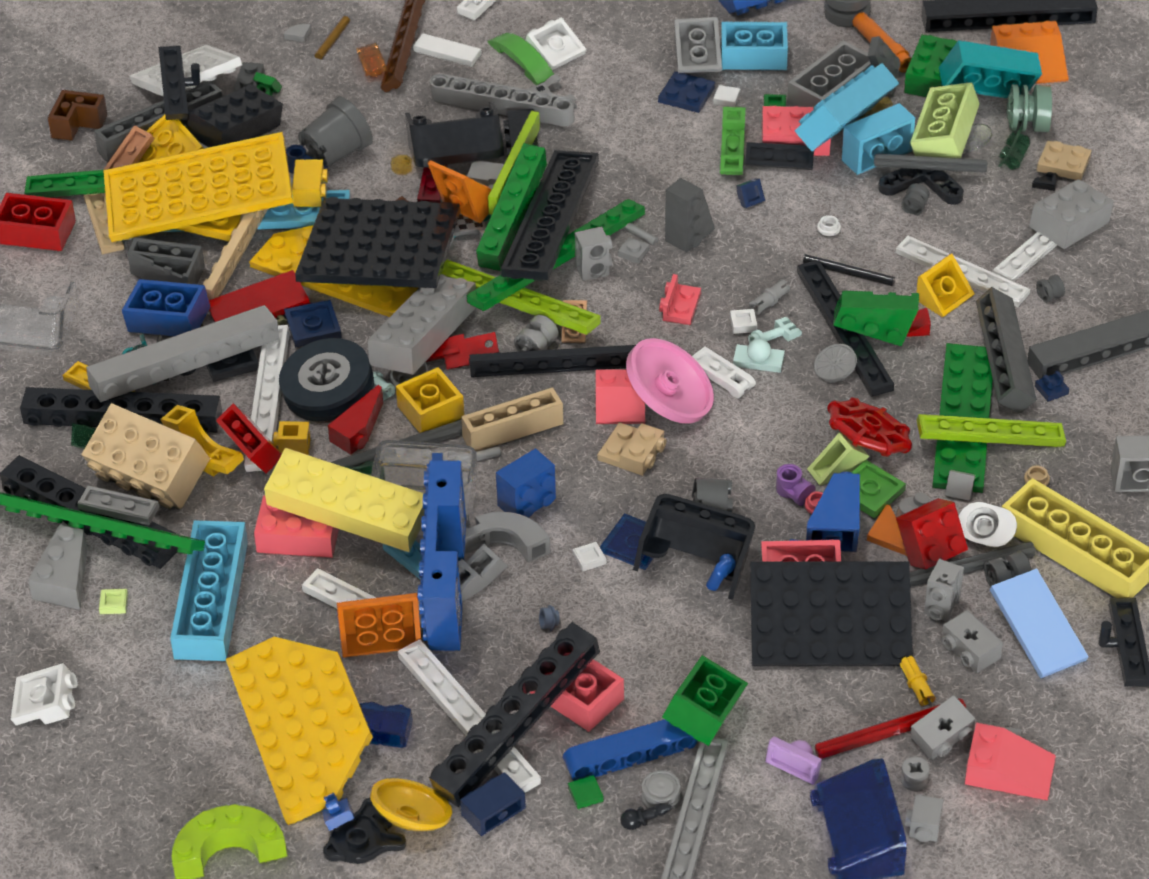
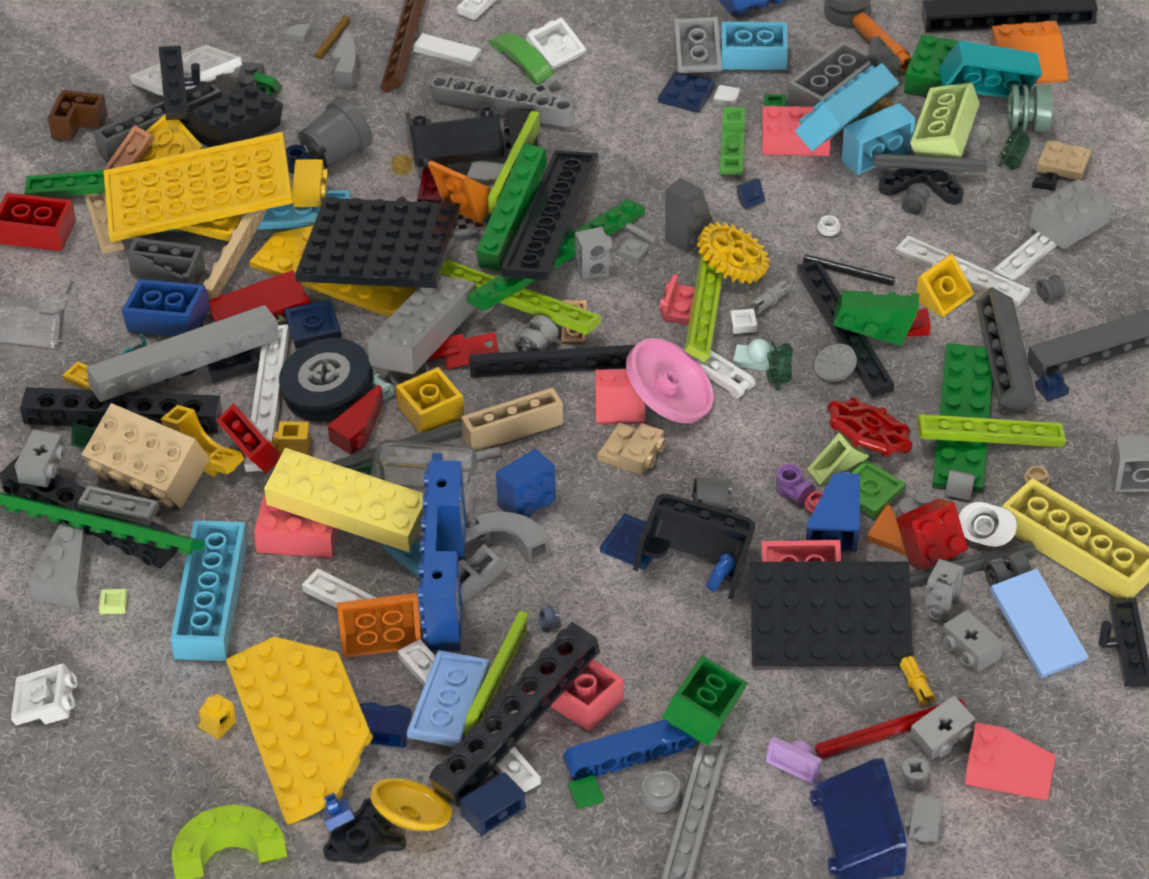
clear orange slope [356,43,387,77] -> none
white tile [573,542,606,571] -> none
black bar [620,804,672,830] -> none
black plate [745,142,814,170] -> none
light aqua hinge [748,317,802,344] -> none
none -> light grey brick [15,430,66,487]
none -> yellow brick [198,693,236,740]
none -> light grey slope [332,30,357,89]
none -> light blue tile [407,650,490,747]
none -> lime tile [464,611,529,735]
none -> lime plate [684,254,723,362]
none -> yellow gear [697,222,770,284]
none -> clear green hinge [766,341,793,391]

